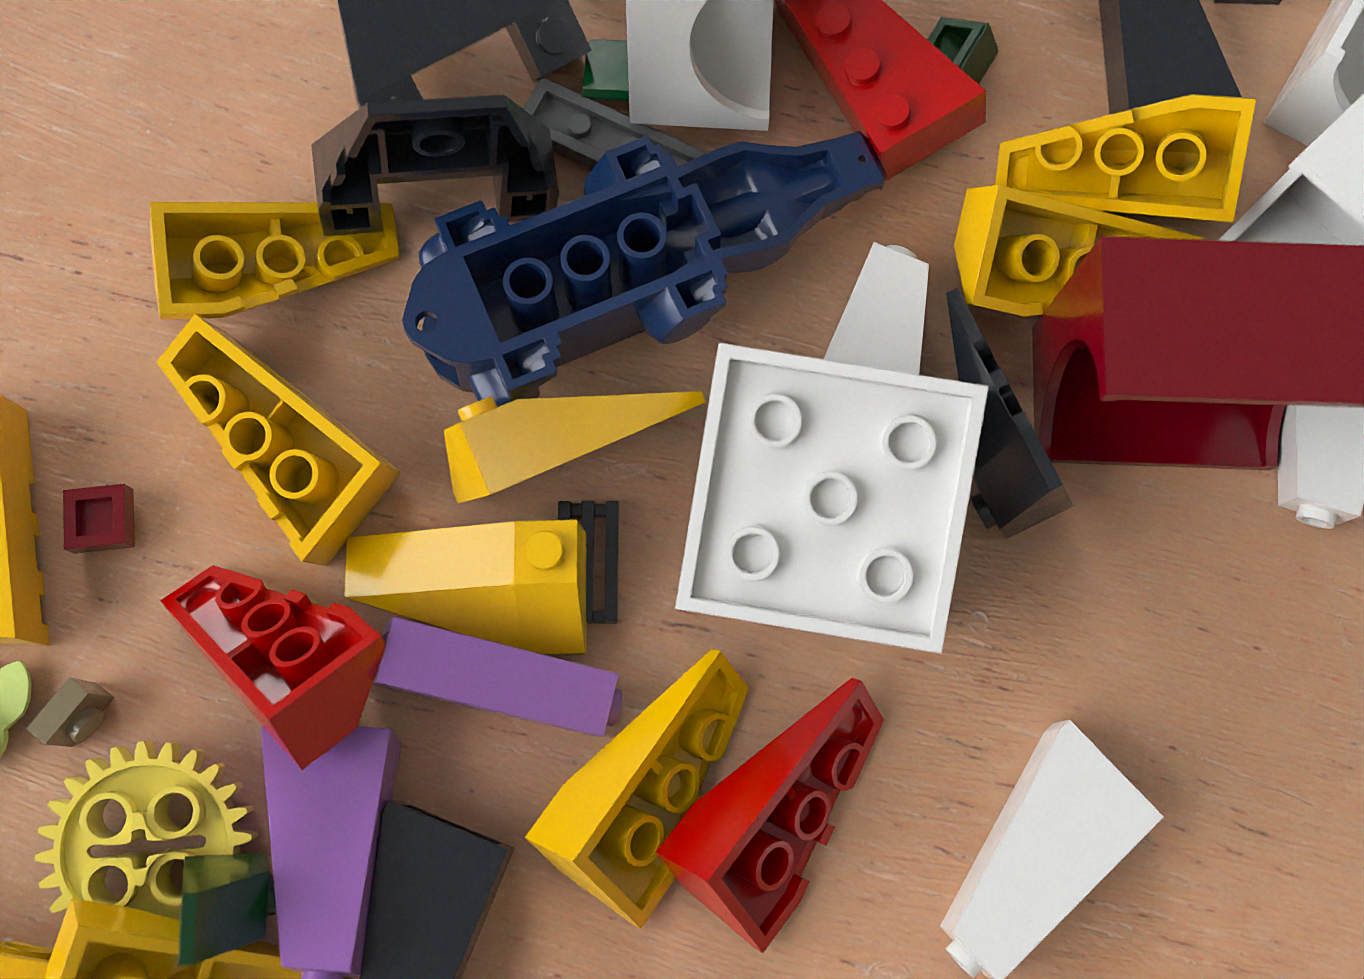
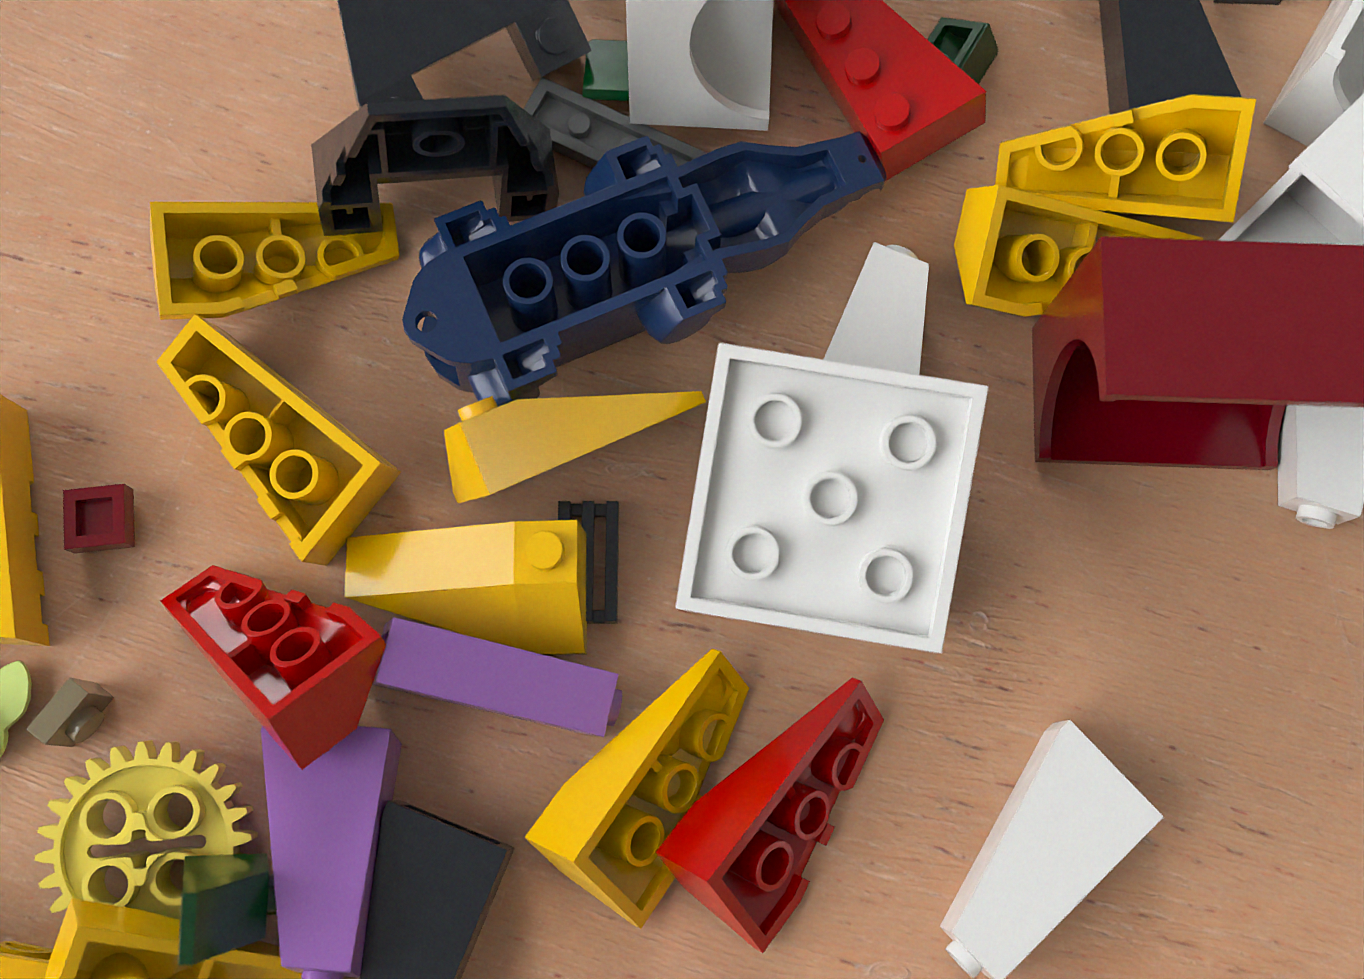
black wedge [946,287,1073,539] -> none

